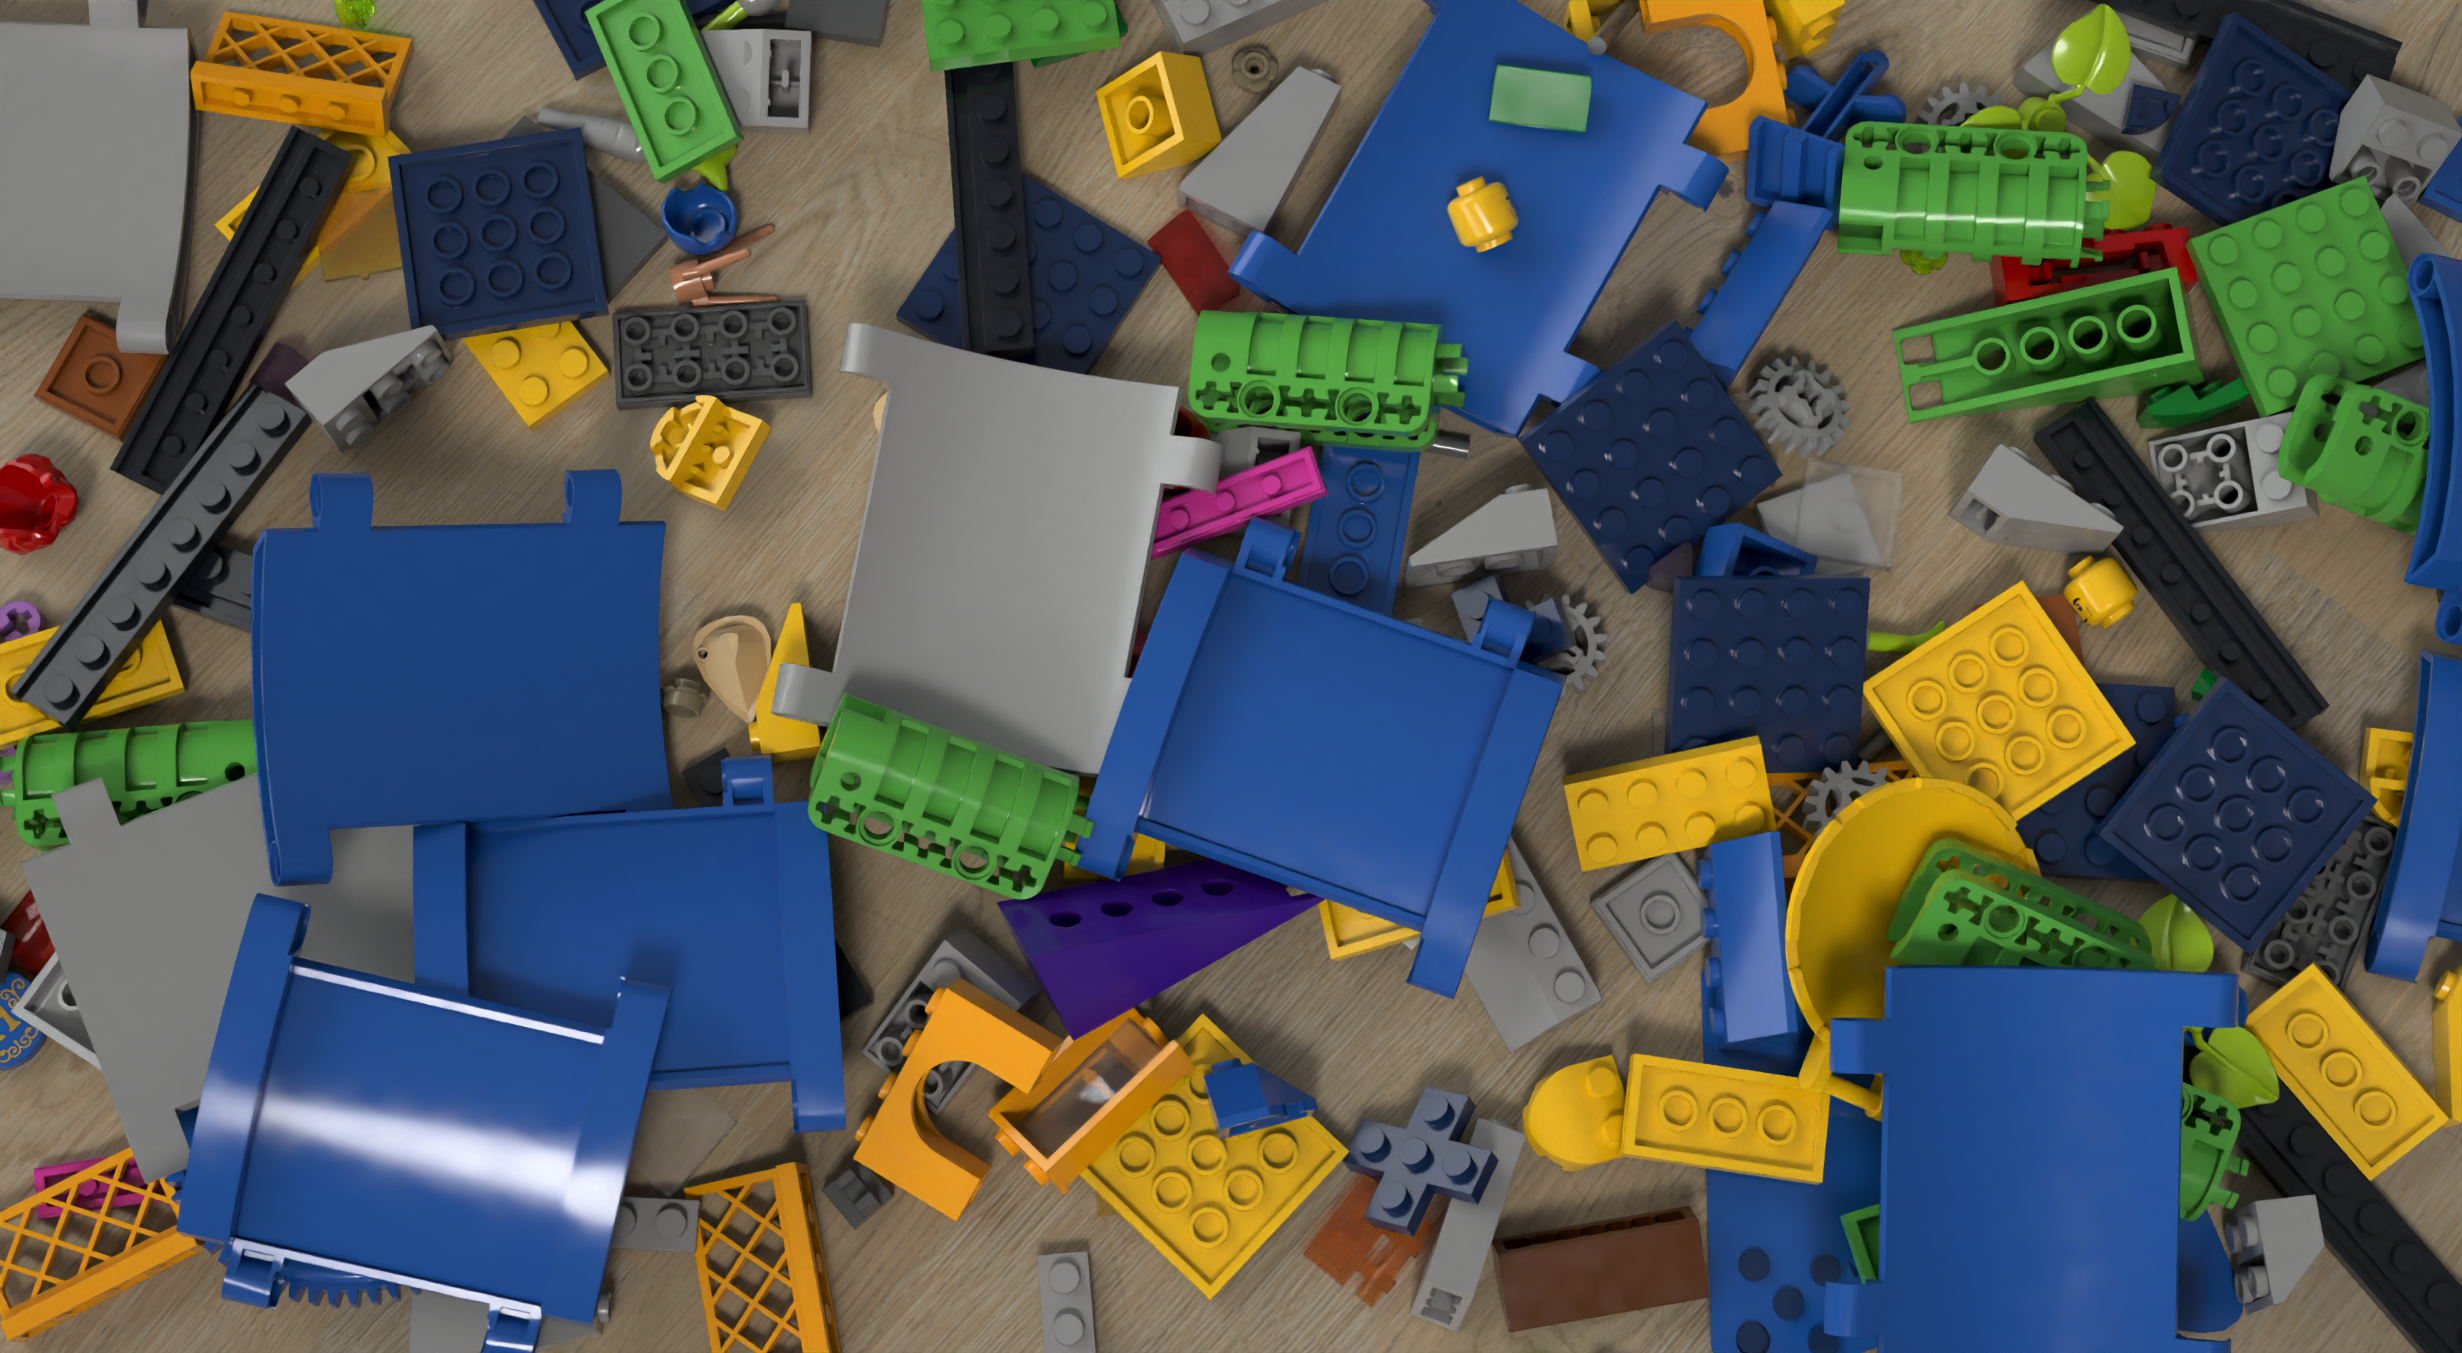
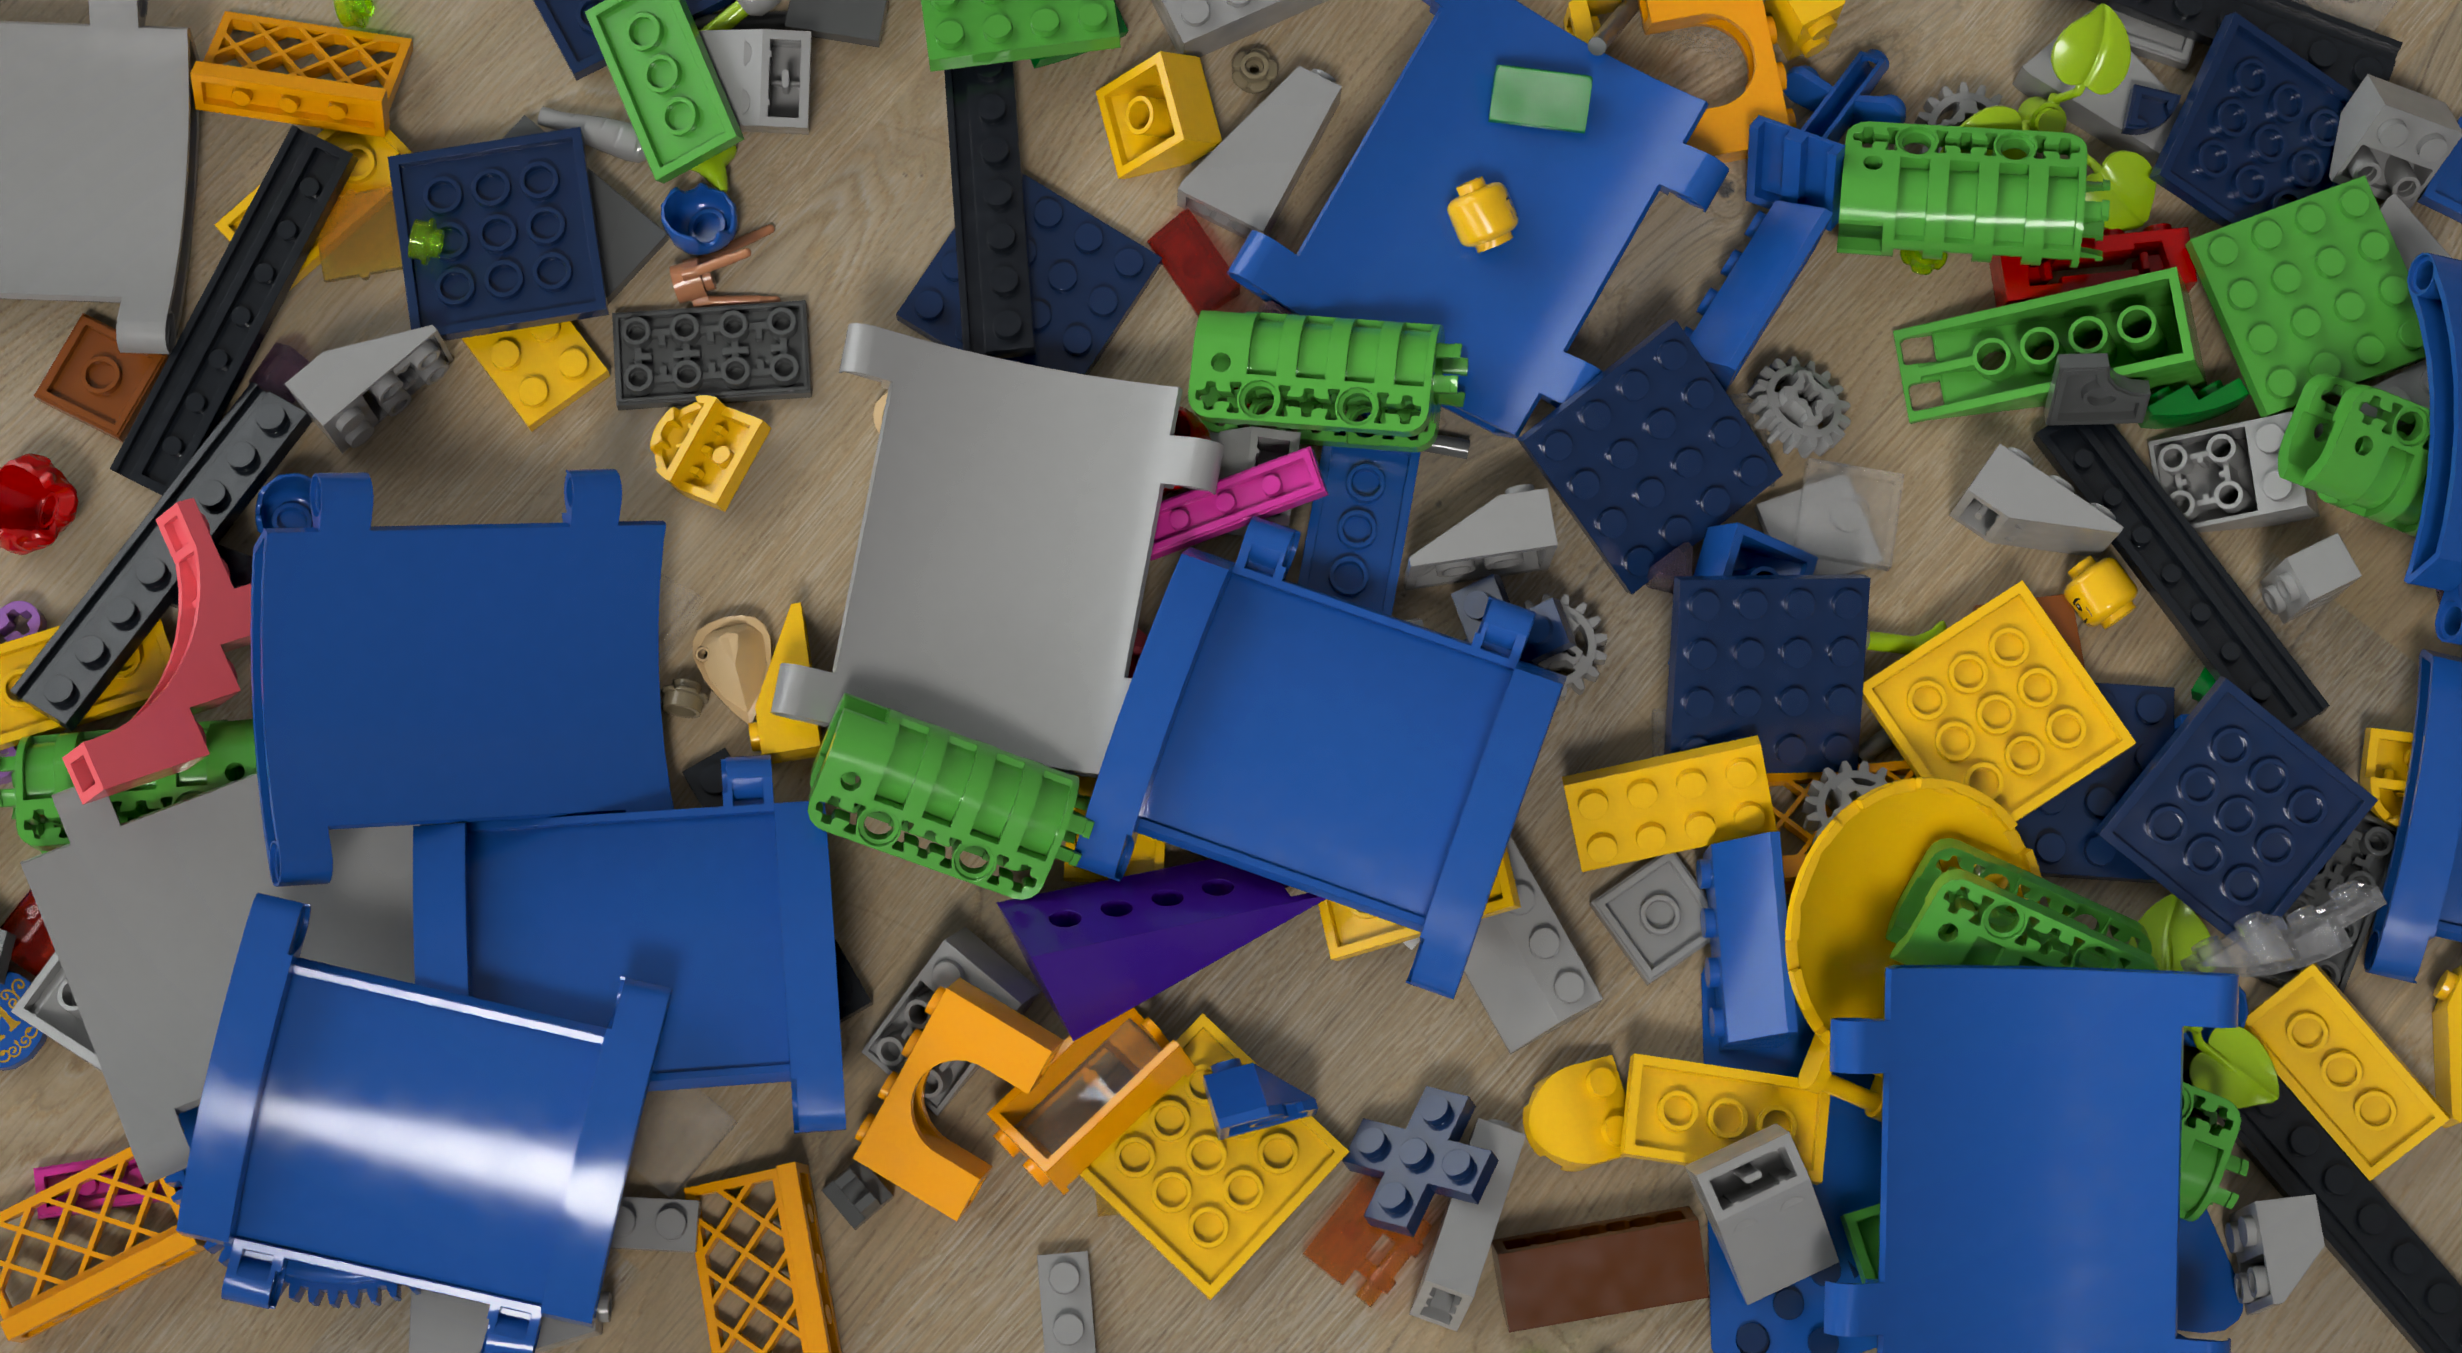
none -> coral arch [62,498,251,805]
none -> blue hair [255,473,313,533]
none -> clear neon green plate [408,217,445,265]
none -> light grey slope [1684,1123,1839,1305]
none -> dark grey tile [2044,353,2151,426]
none -> clear slope [2180,881,2387,977]
none -> light grey brick [2260,533,2362,624]

